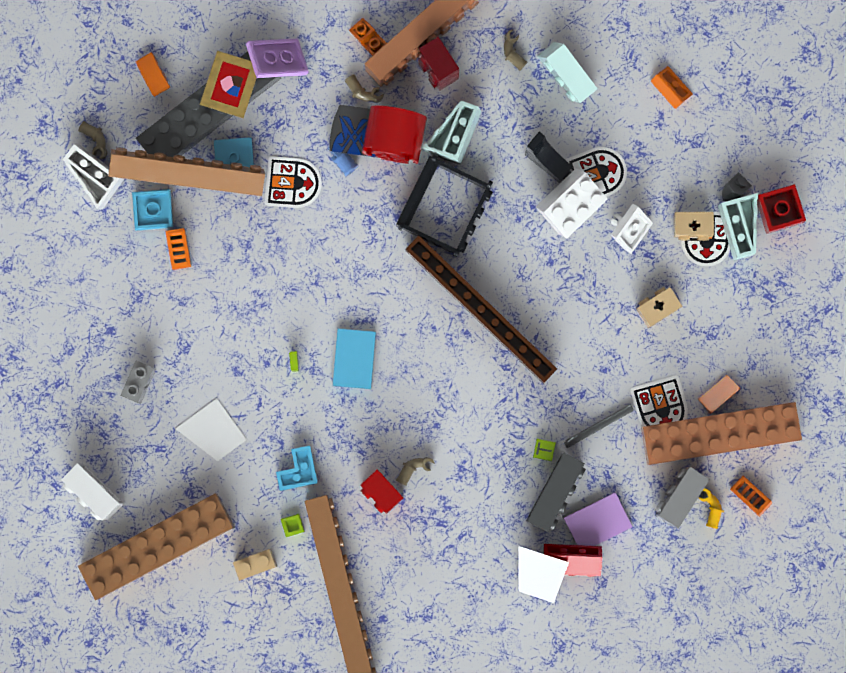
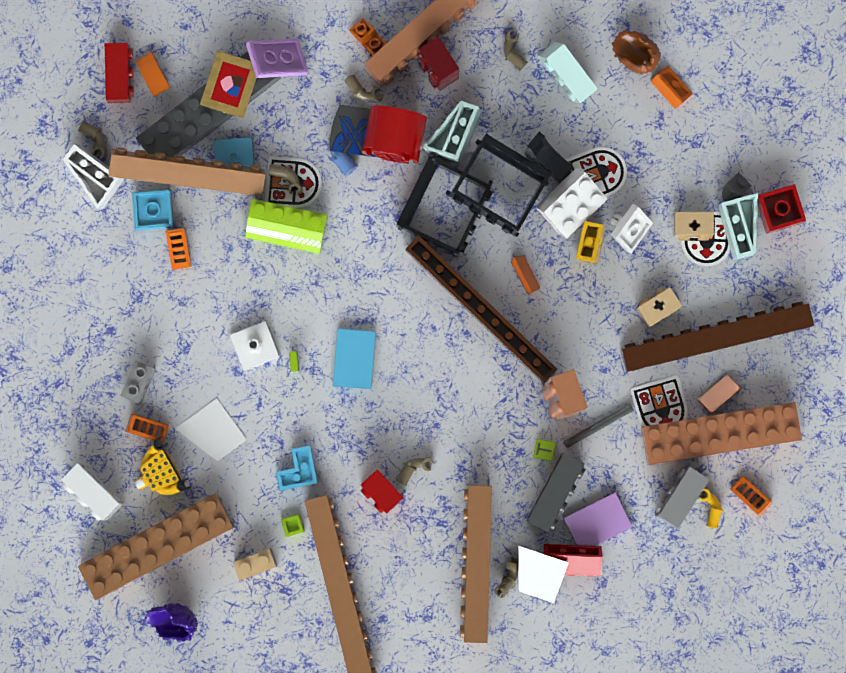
none -> red brick [104,43,134,103]
none -> orange slope [125,413,169,443]
none -> yellow torso [134,436,191,495]
none -> dark purple piece [144,603,198,642]
none -> white tile [230,321,280,371]
none -> lime slope [245,199,328,254]
none -> dark tan piece [269,164,303,195]
none -> black window [445,134,552,237]
none -> medium nougat brick [460,485,492,643]
none -> dark tan piece [494,557,519,598]
none -> orange slope [511,255,540,295]
none -> nougat brick [541,369,588,421]
none -> yellow brick [576,221,606,264]
none -> dark orange piece [612,30,661,75]
none -> reddish brown brick [620,301,814,373]

